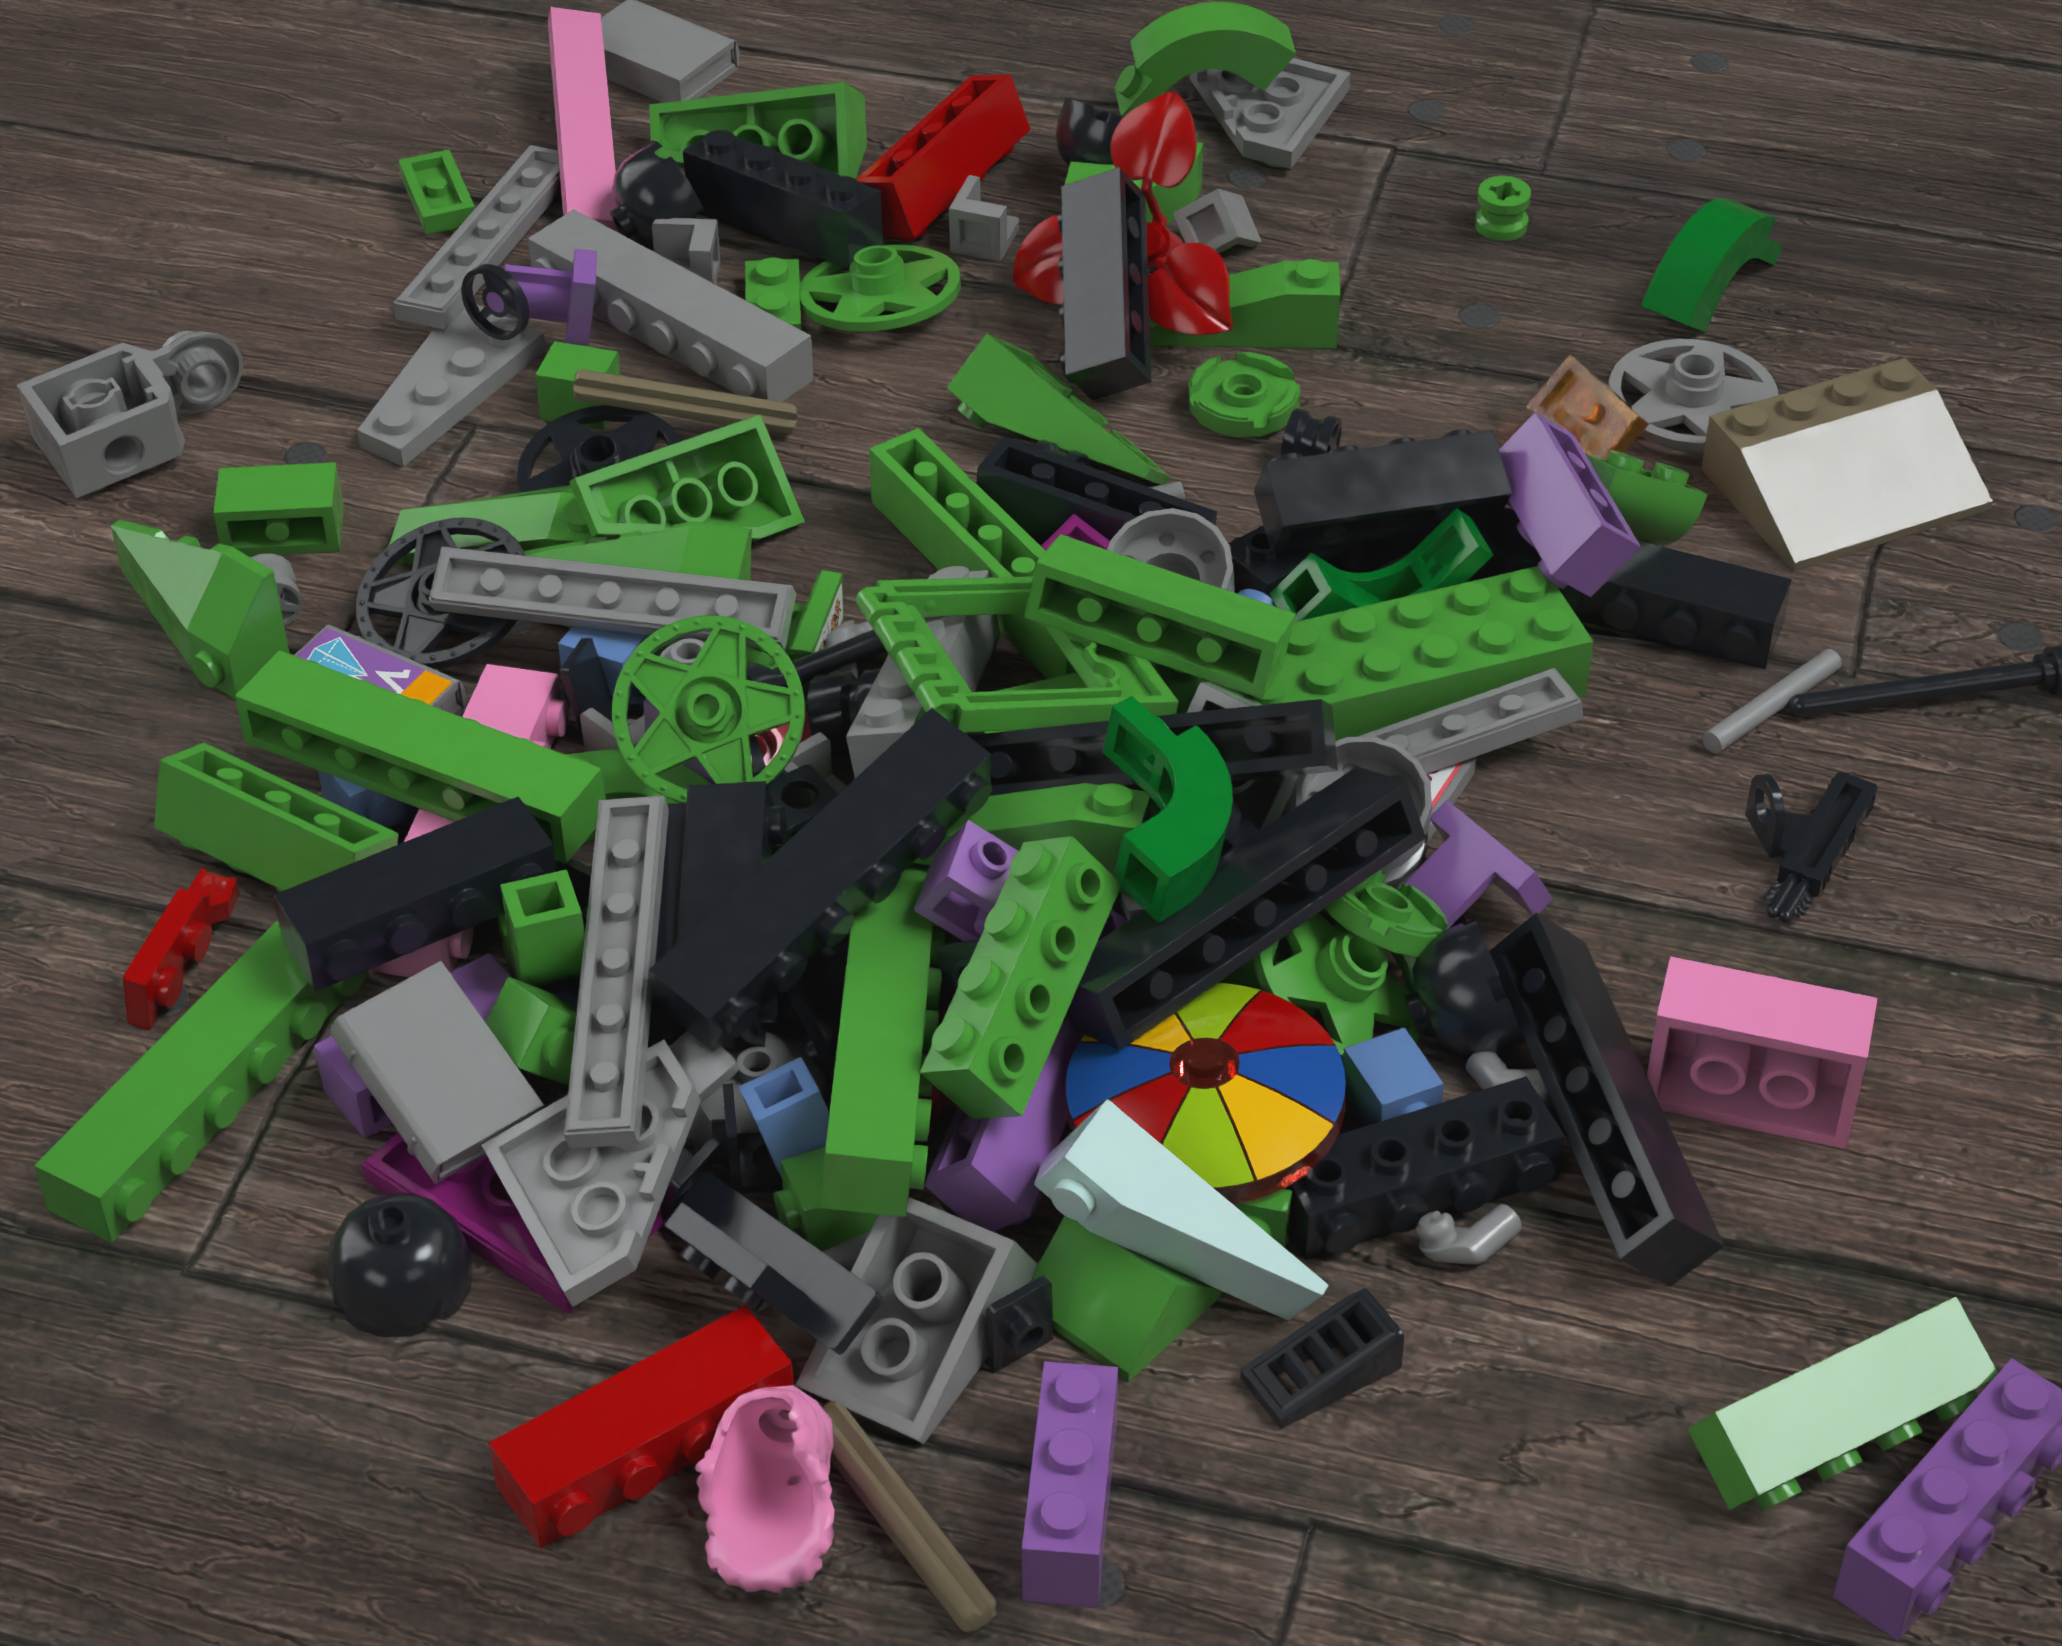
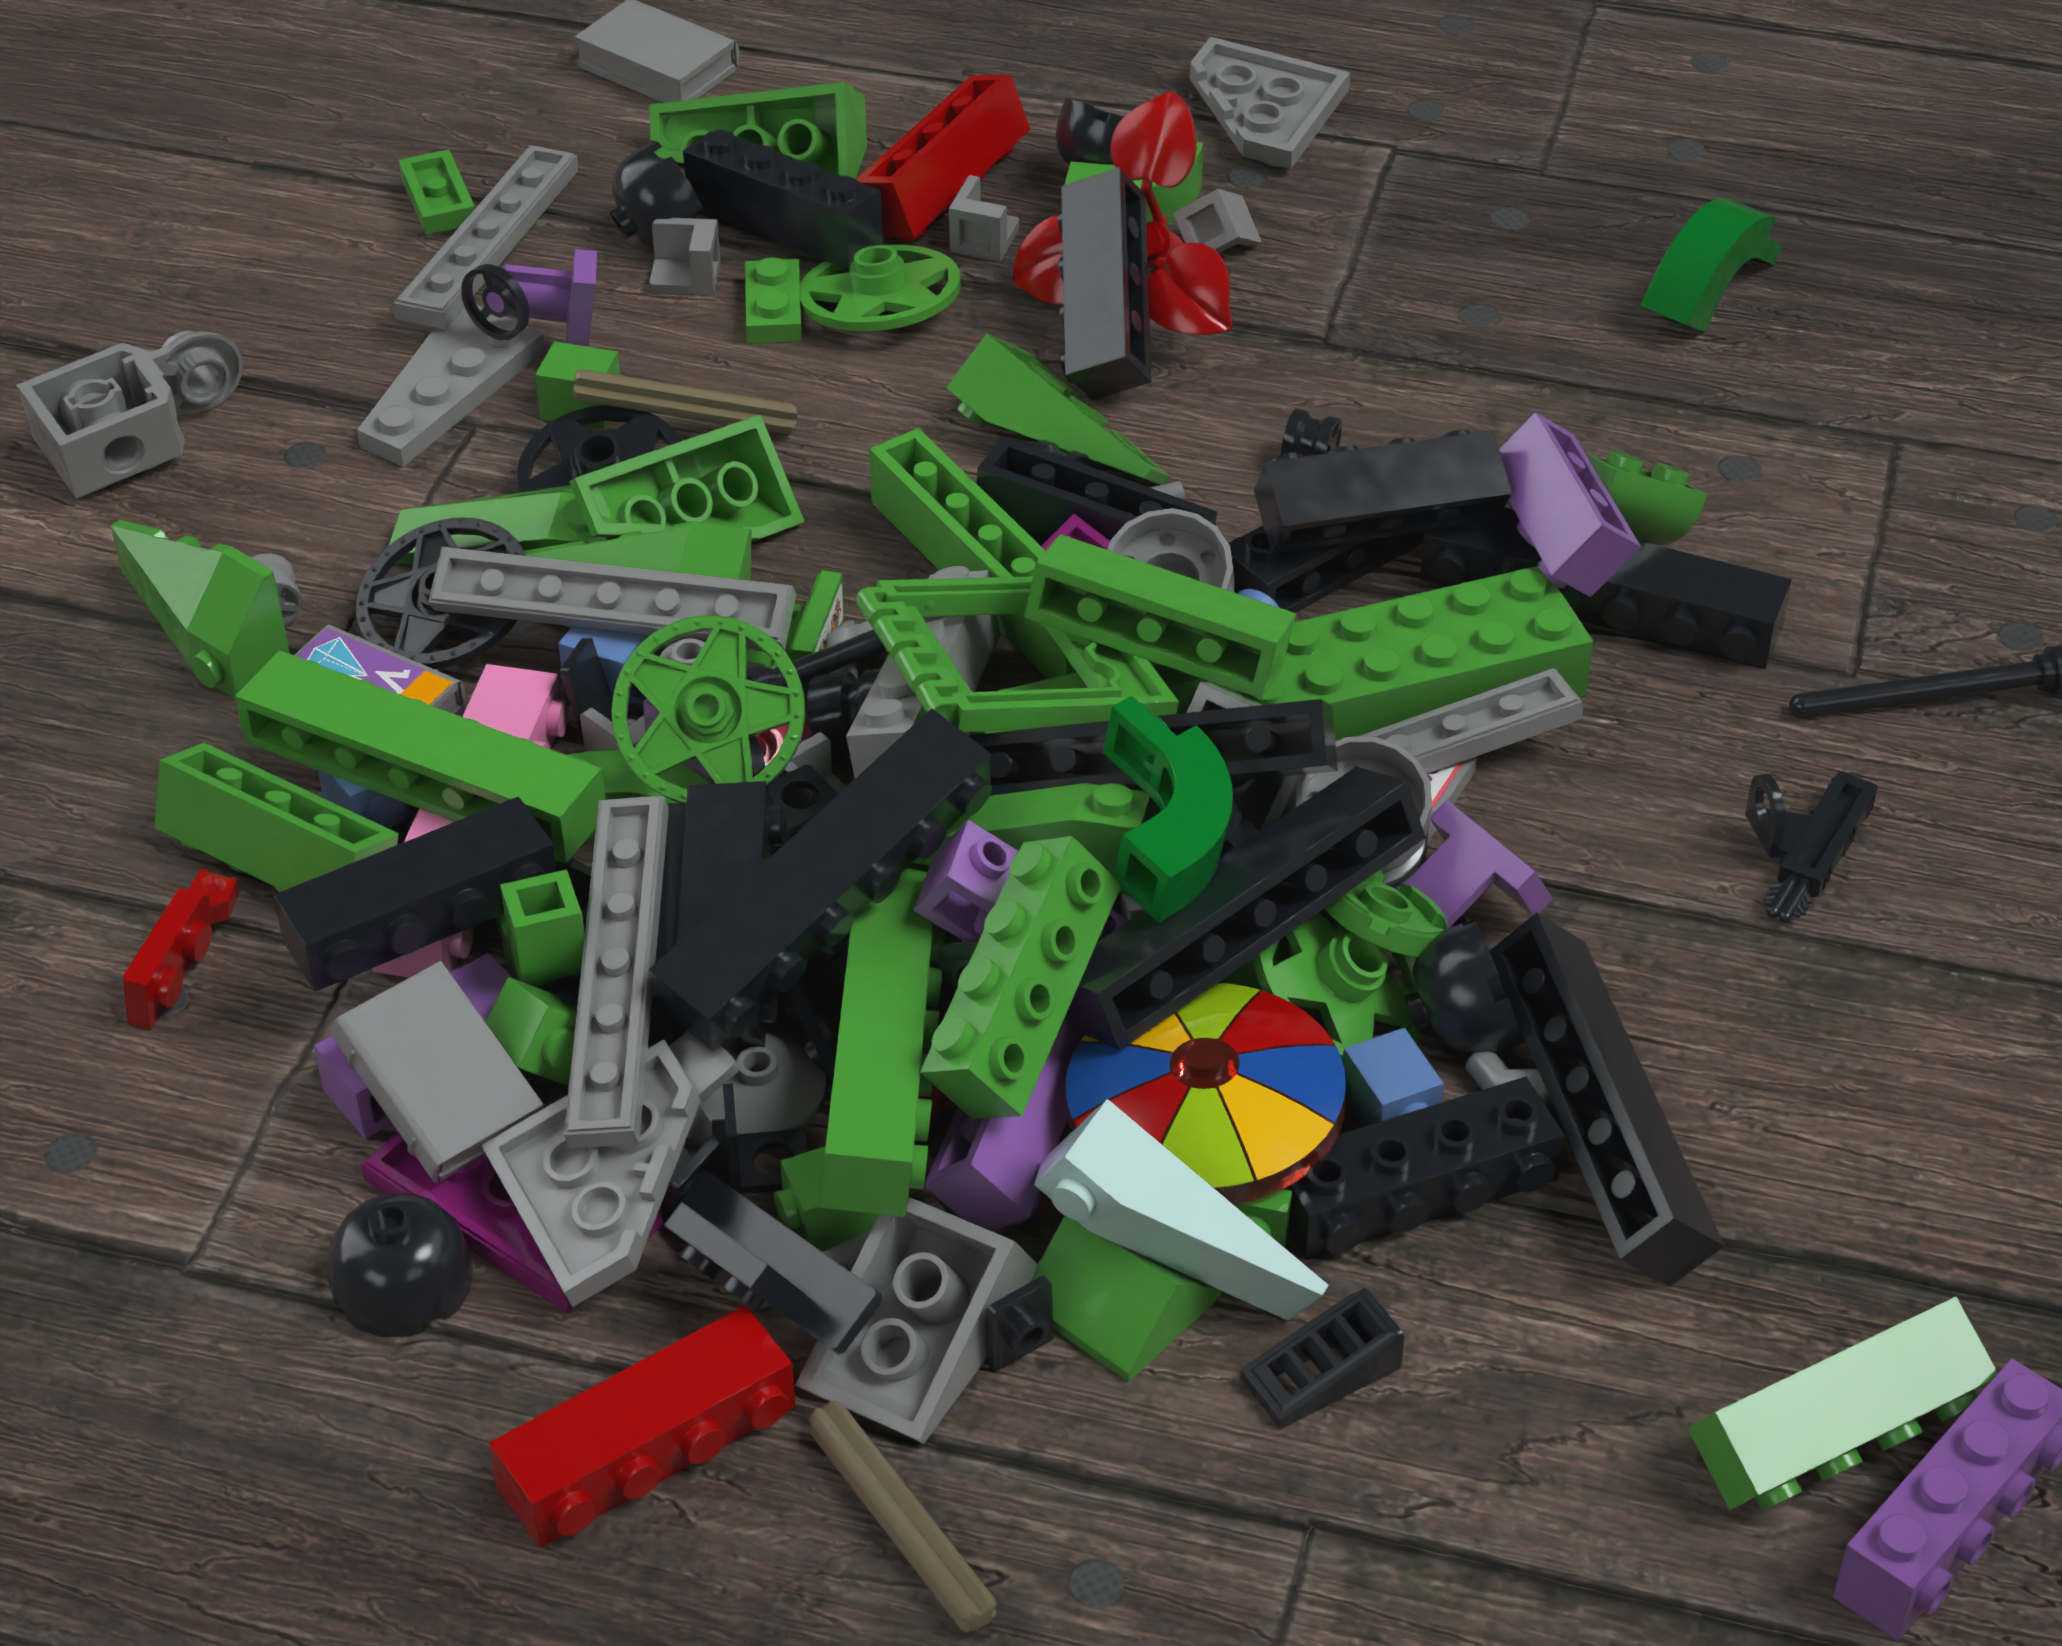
bright green brick [34,920,368,1243] -> none
bright green brick [213,462,344,556] -> none
light grey brick [528,209,814,402] -> none
bright pink tile [548,7,618,232] -> none
bright pink piece [695,1385,834,1593] -> none
medium blue brick [738,1057,829,1178] -> none
medium lavender brick [1022,1361,1118,1607] -> none
bright green arch [1114,2,1296,117] -> none
bright green wedge [1149,259,1340,349] -> none
bright green plate [1188,352,1301,437] -> none
green arch [1269,508,1494,622] -> none
light grey arm [1416,1204,1522,1265] -> none
bright green wheel [1475,176,1531,242] -> none
clear orange bracket [1526,354,1649,459] -> none
light grey wheel [1608,339,1779,452] -> none
bright pink brick [1647,956,1878,1149] -> none
slope [1701,358,1993,572] -> none
light grey bar [1702,649,1842,754] -> none

